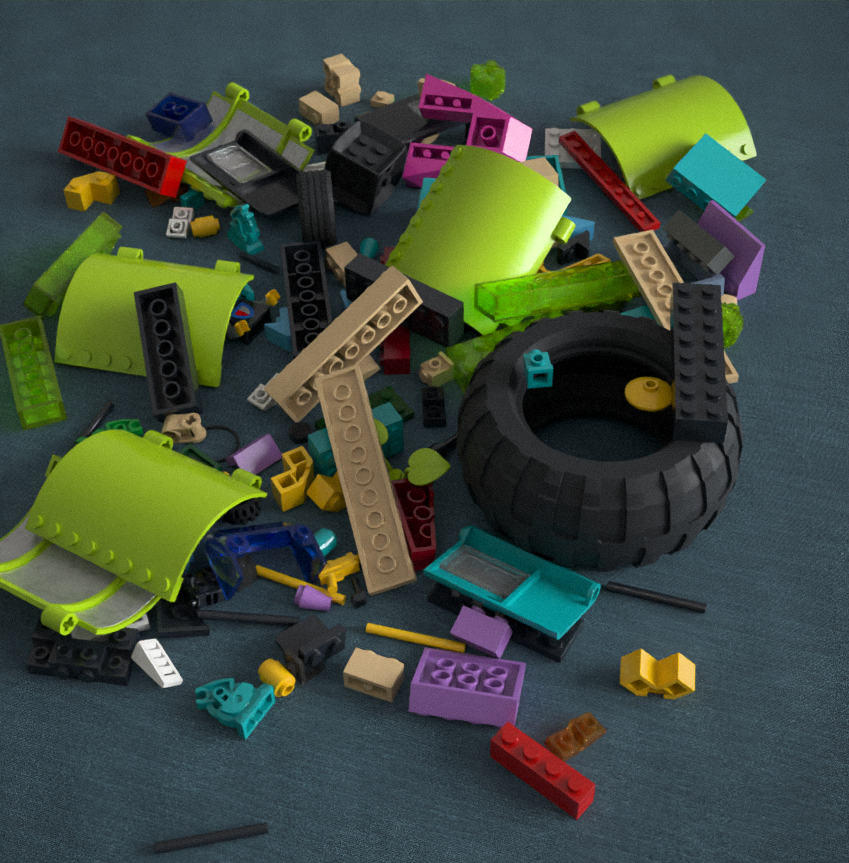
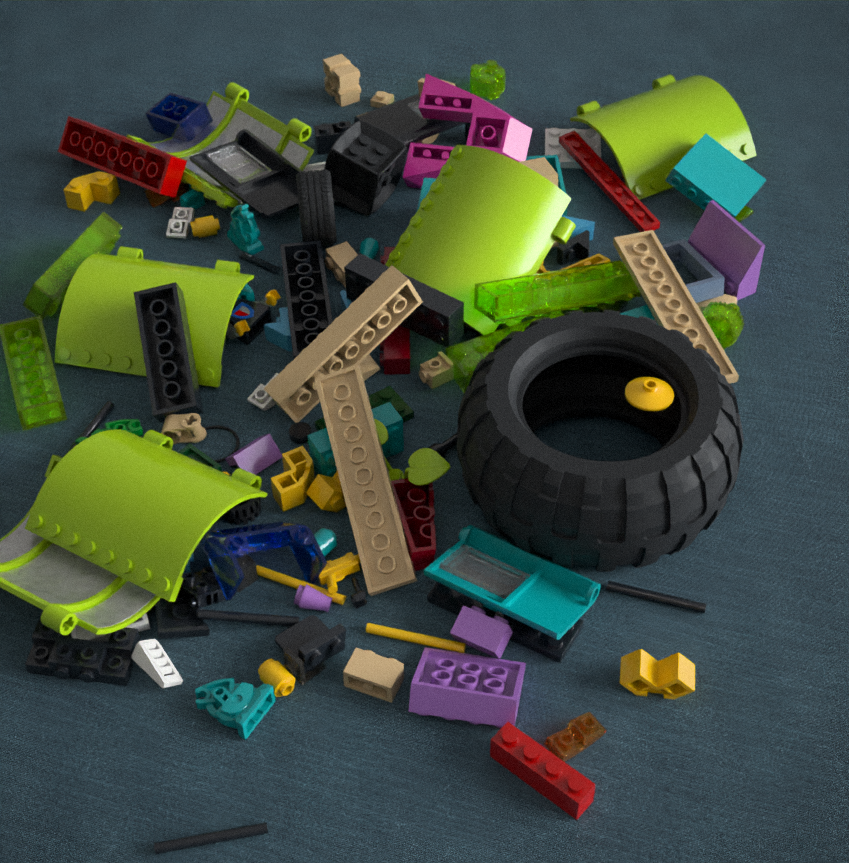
tan brick [299,90,339,125] -> none
black slope [422,386,446,426] -> none
teal brick [523,350,553,389] -> none
dark grey brick [662,210,735,275] -> none
black brick [670,282,728,443] -> none

